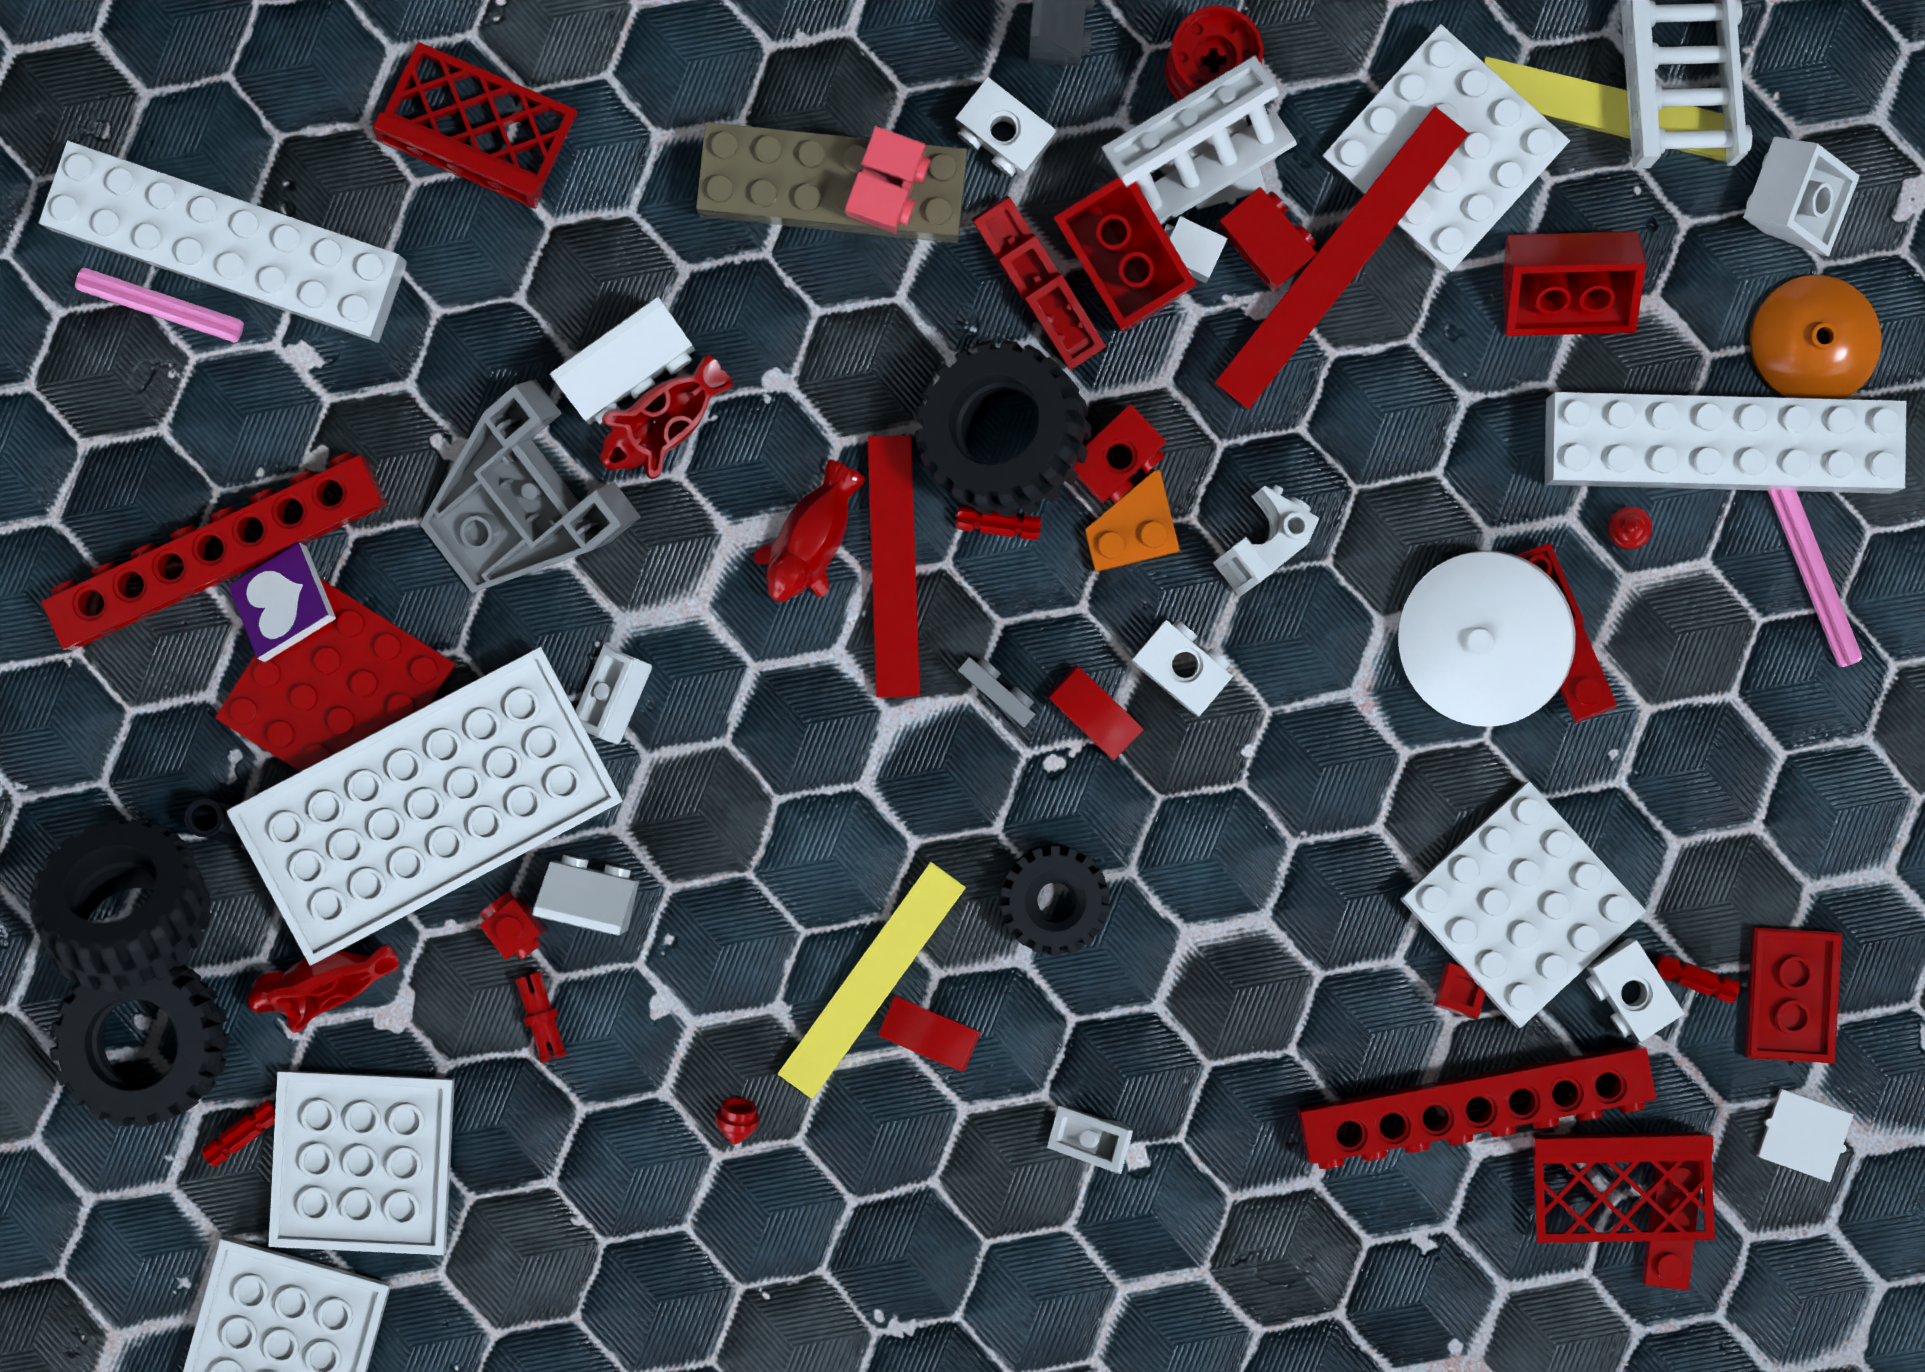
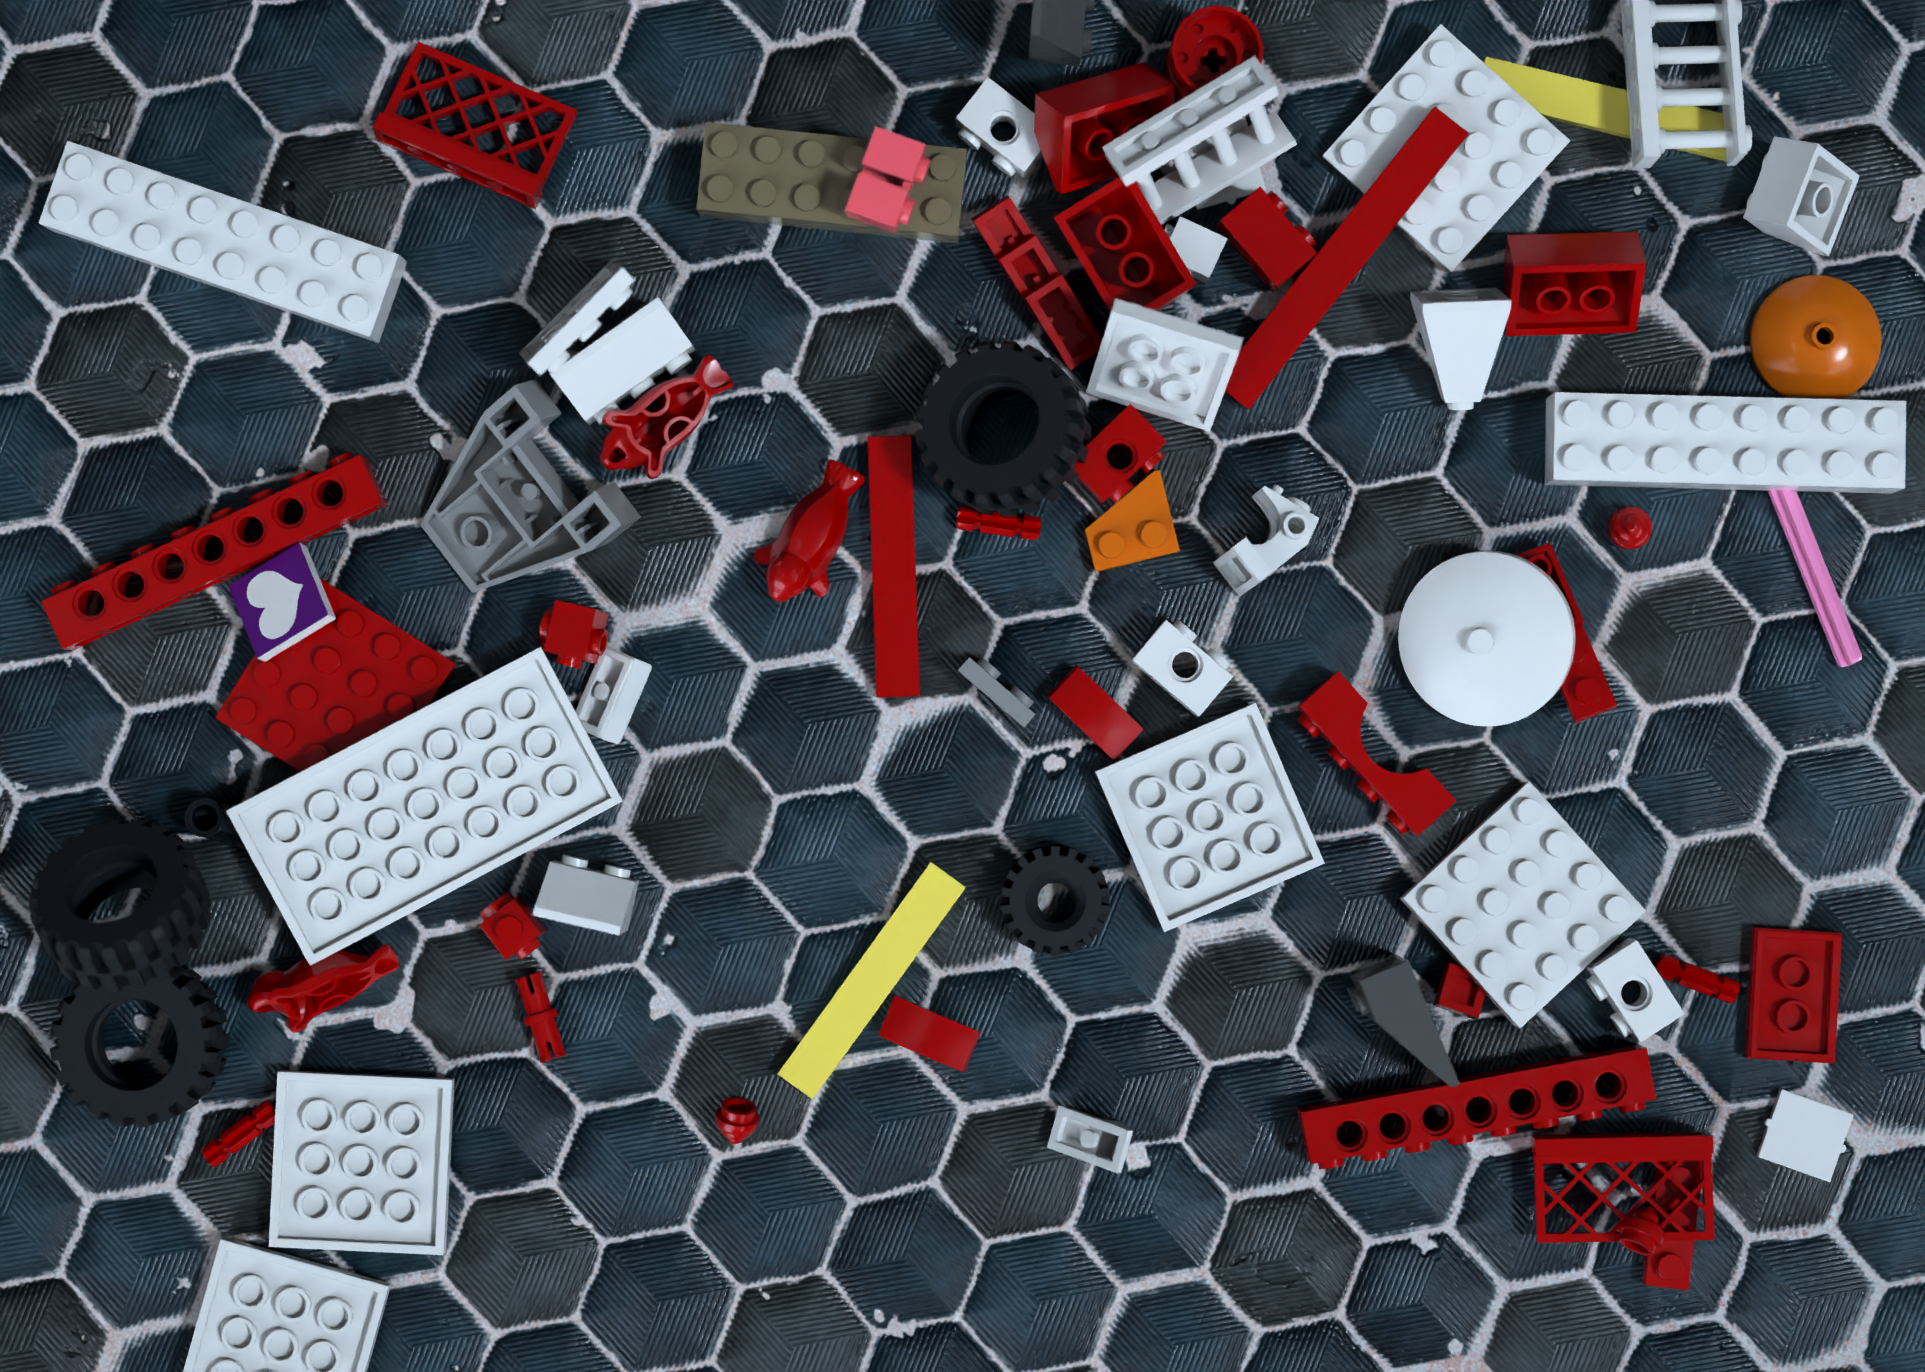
bright pink axle [75,268,244,343] -> none
none -> white plate [519,261,634,376]
none -> red brick [539,600,609,669]
none -> red slope [1034,62,1175,194]
none -> white plate [1086,298,1243,432]
none -> white plate [1095,703,1325,932]
none -> red arch [1296,671,1456,836]
none -> dark grey slope [1347,955,1460,1087]
none -> white slope [1410,288,1511,410]
none -> red plate [1619,1207,1664,1256]

